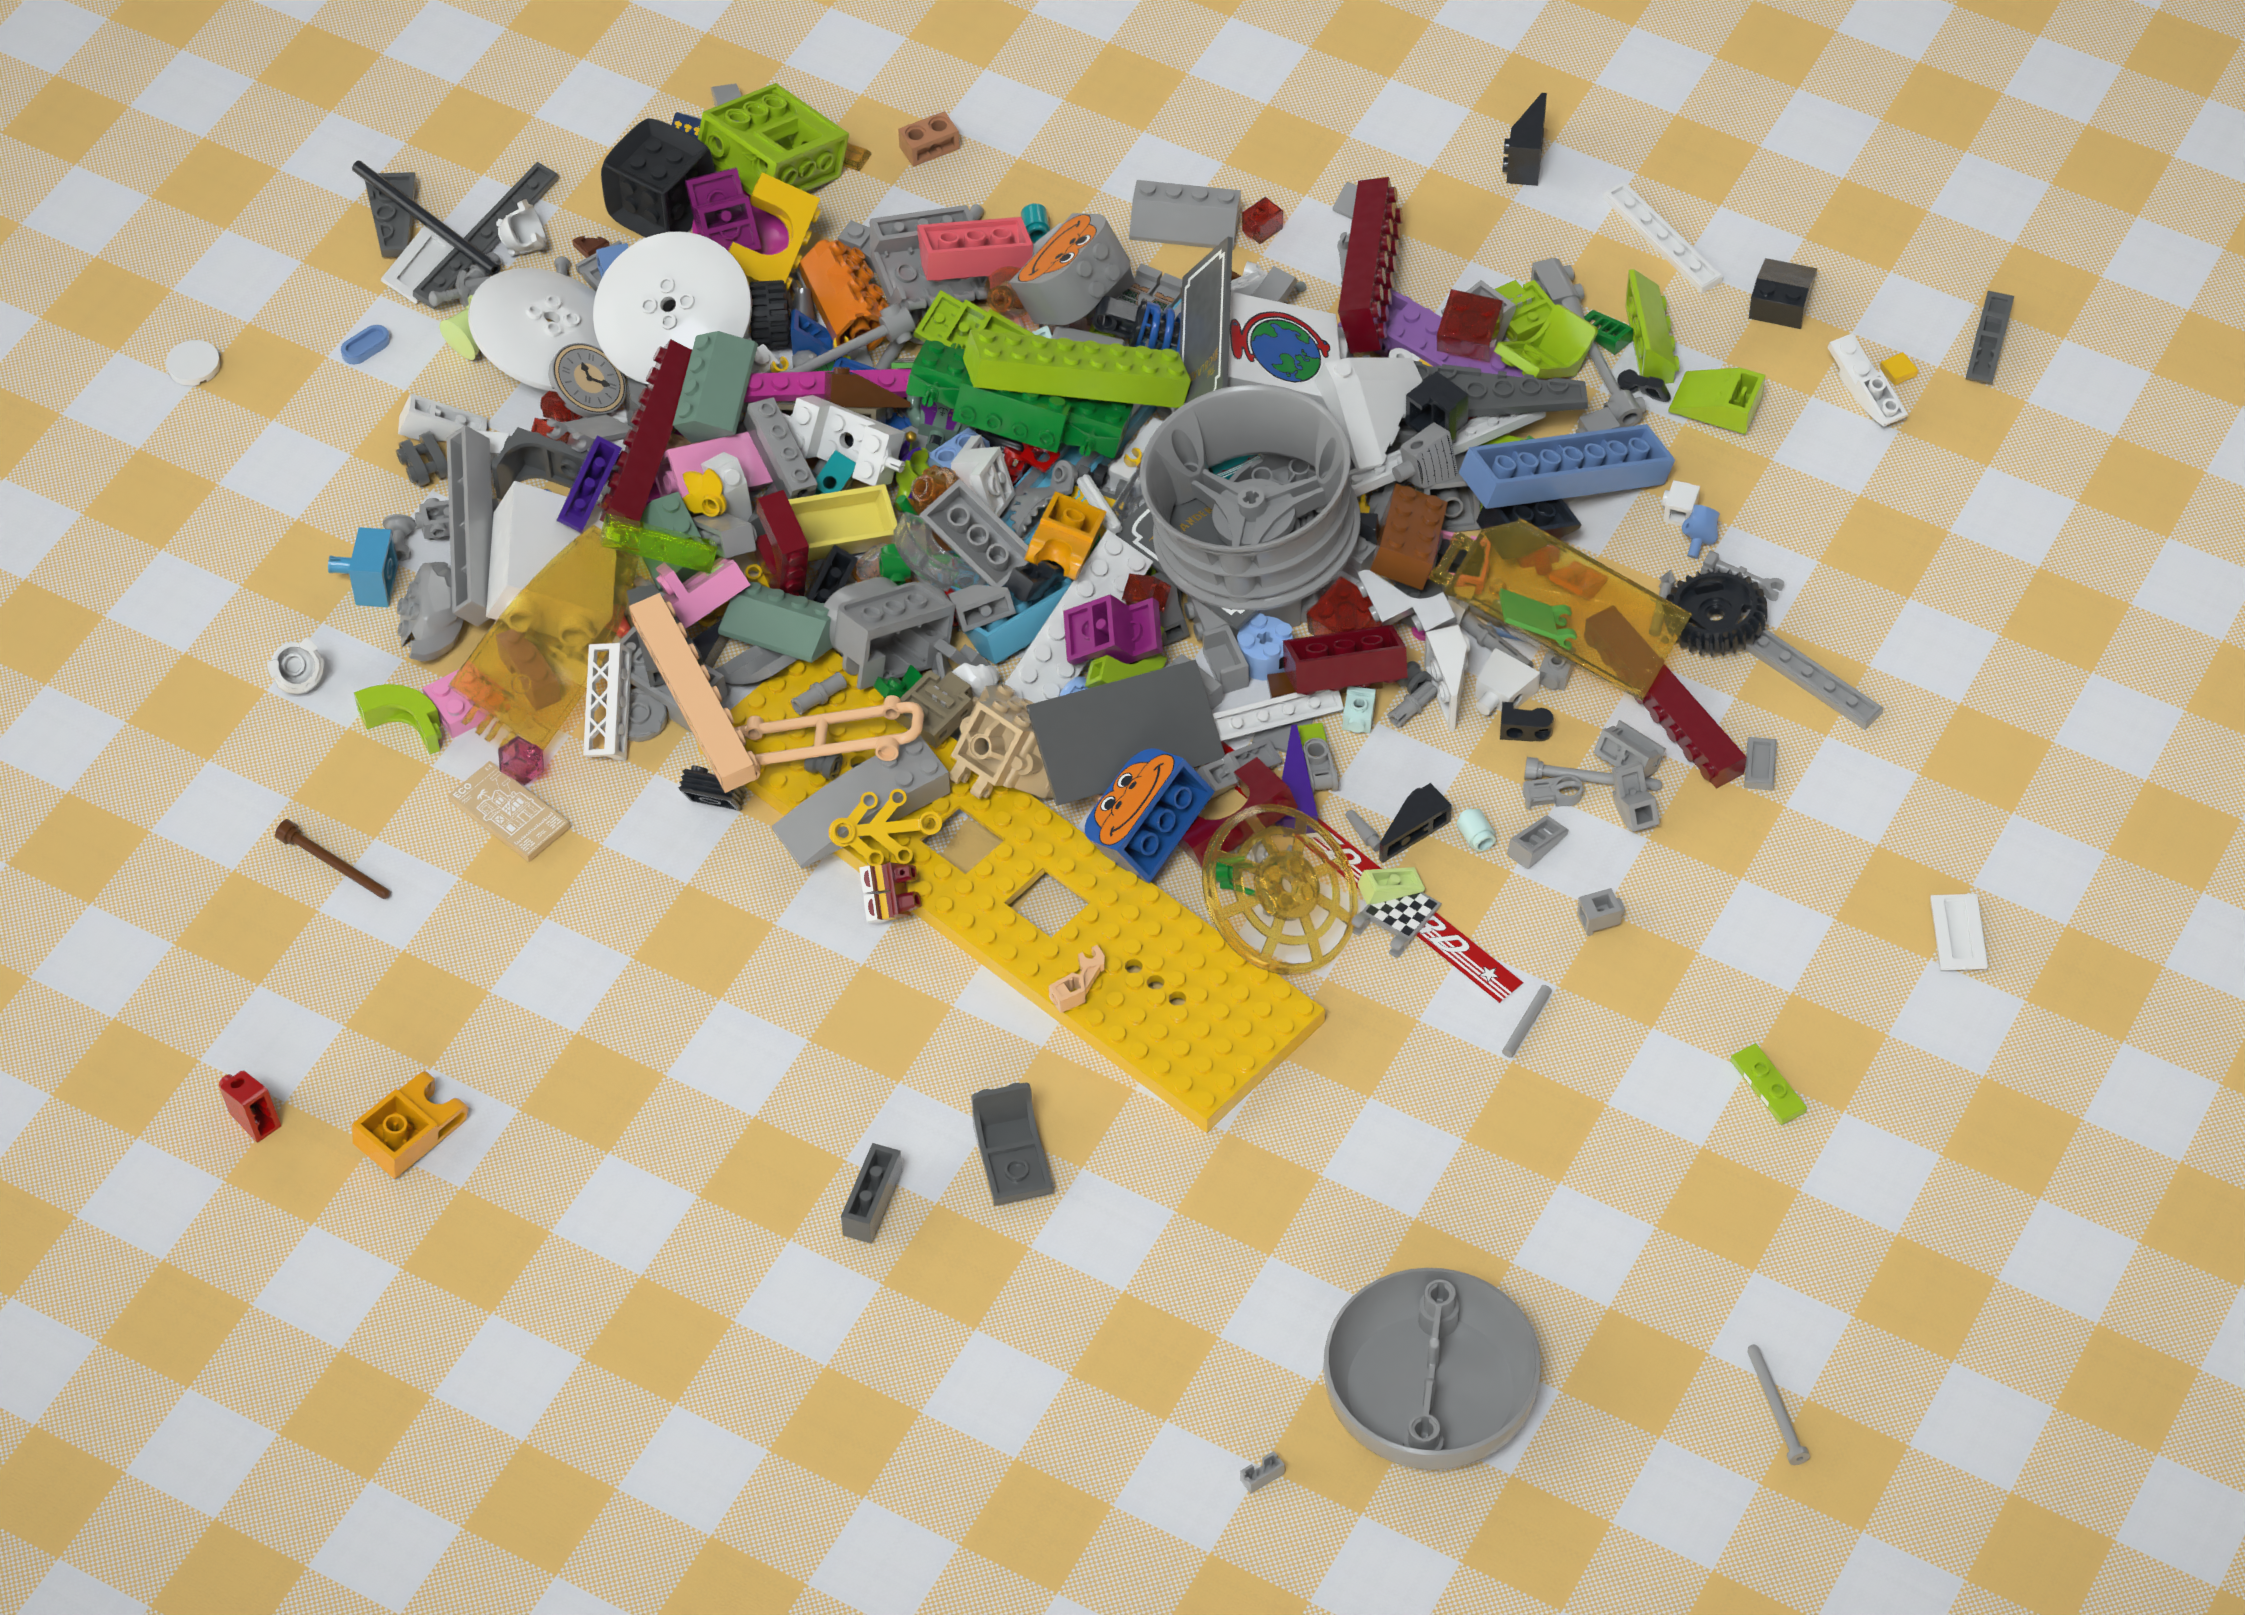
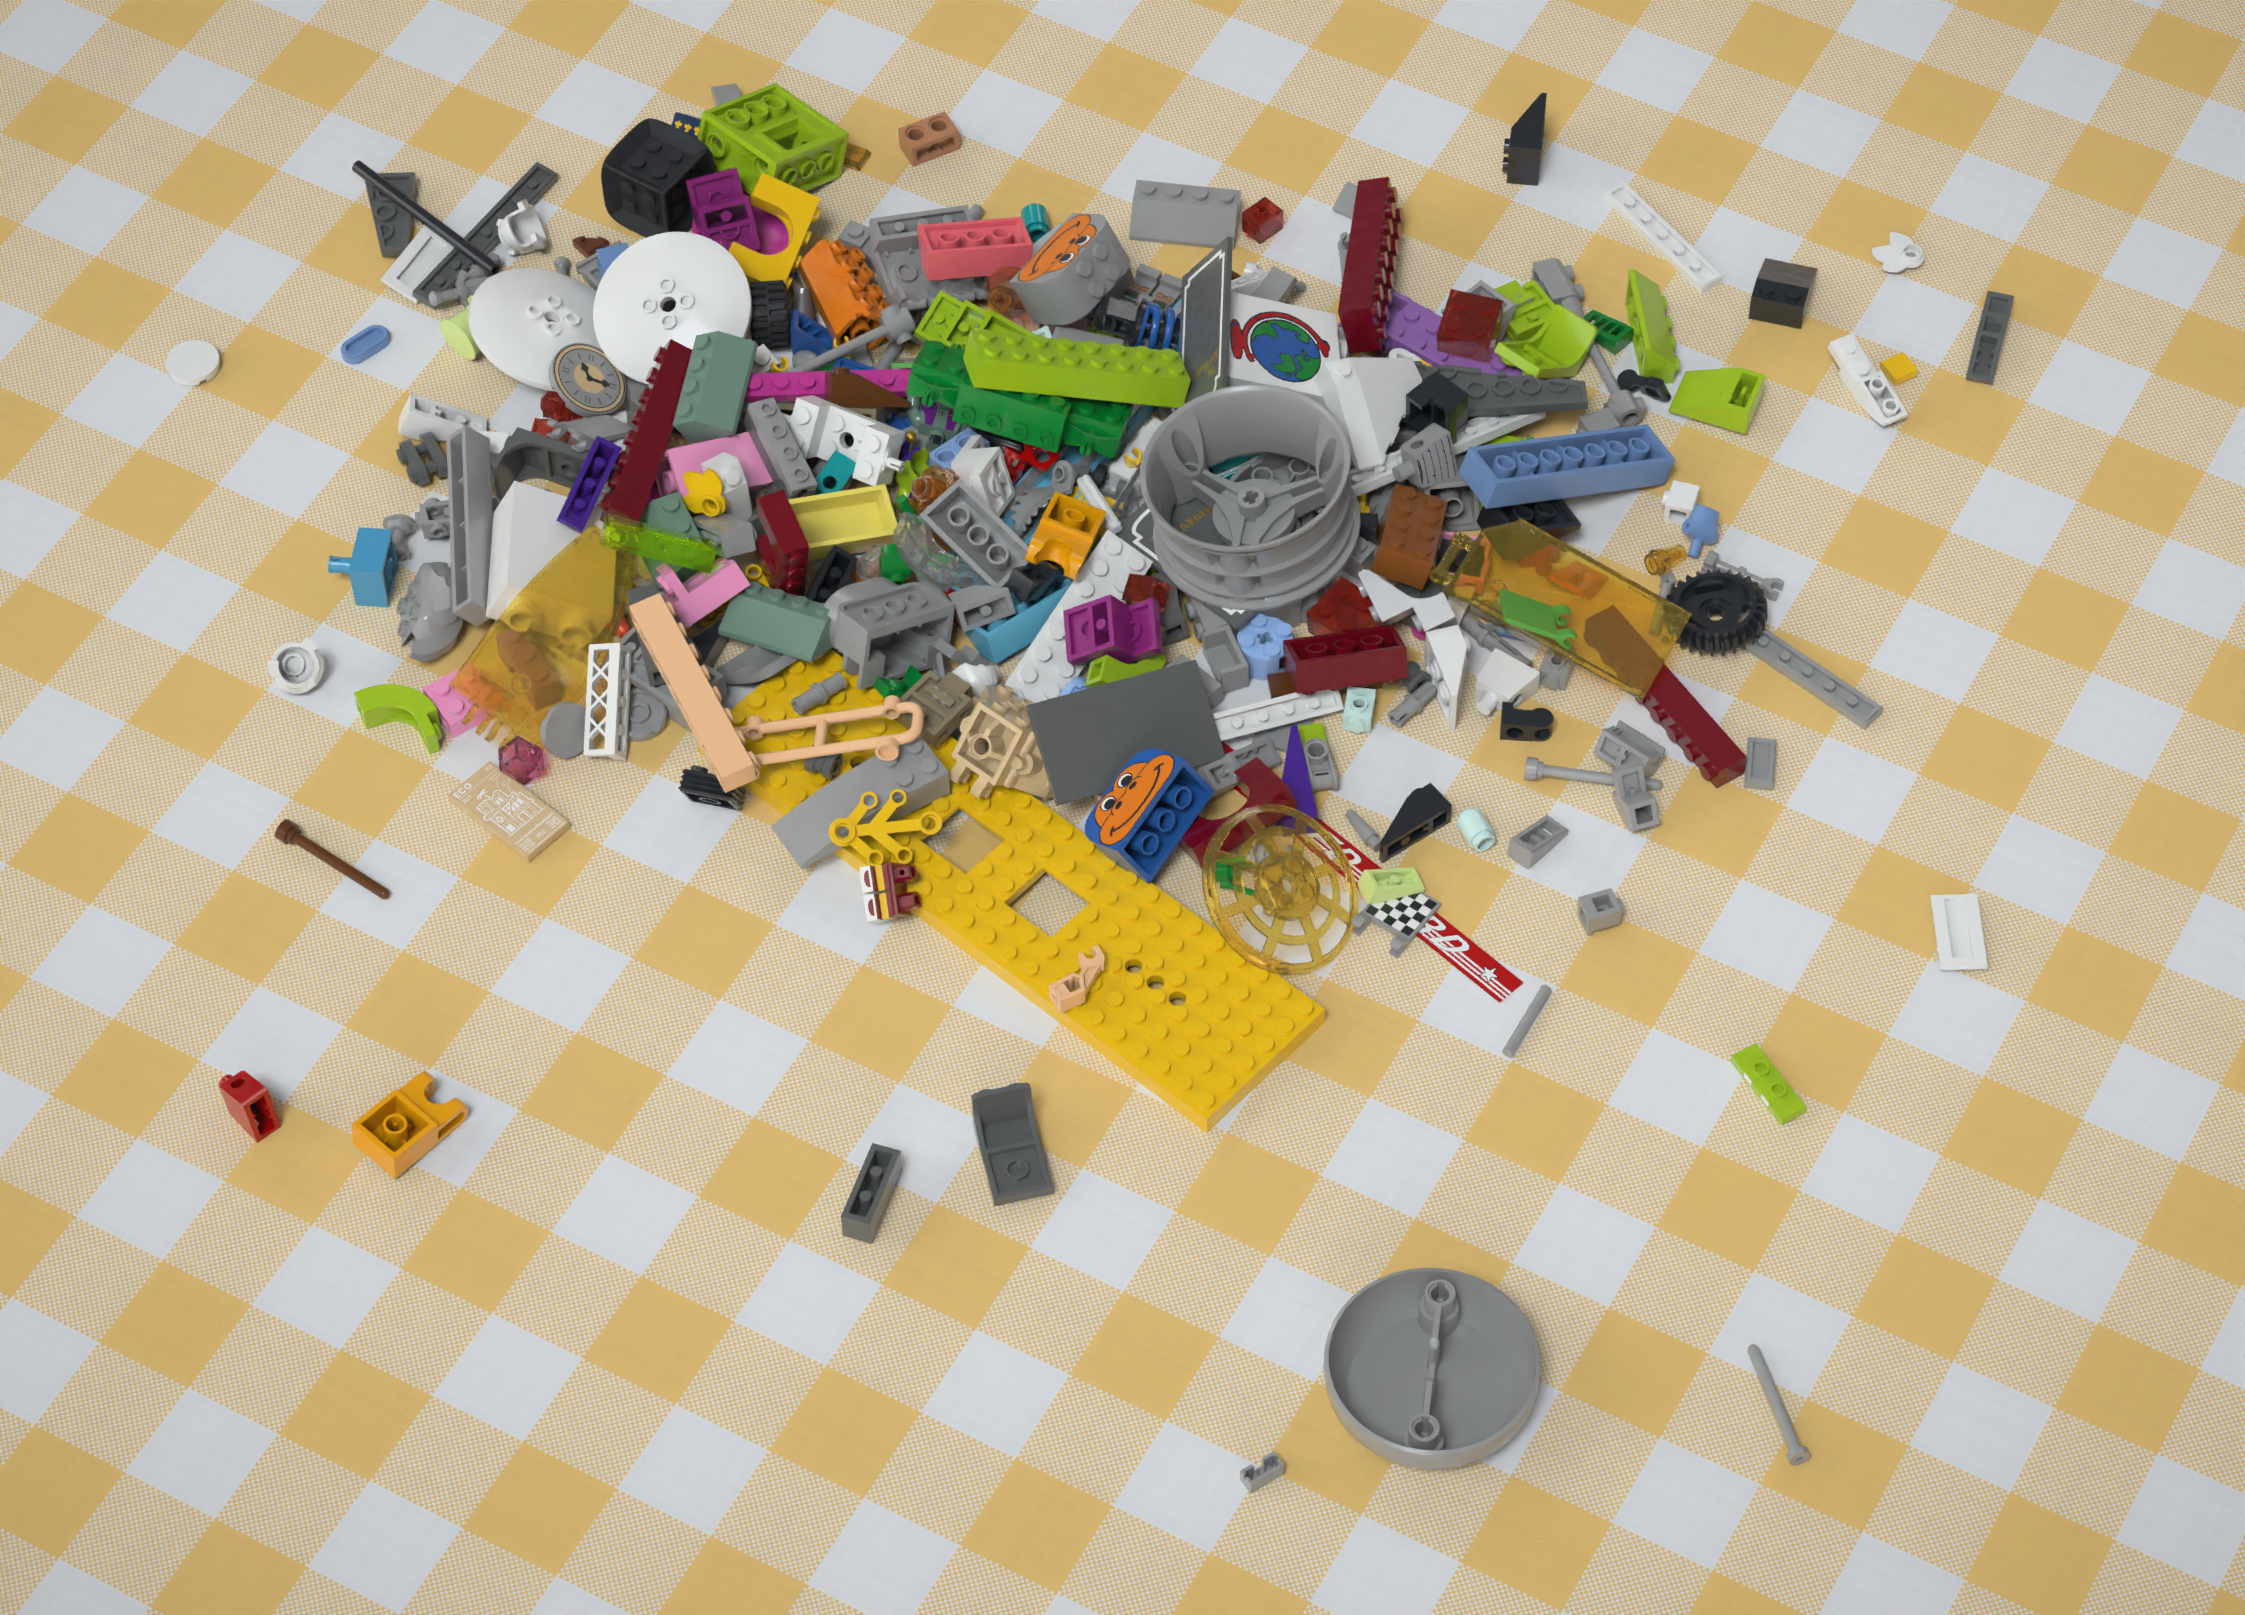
light grey piece [1522,775,1583,810] -> none
none -> light grey tile [540,701,586,758]
none -> clear yellow cone [1644,544,1687,576]
none -> white plate [1871,232,1924,273]

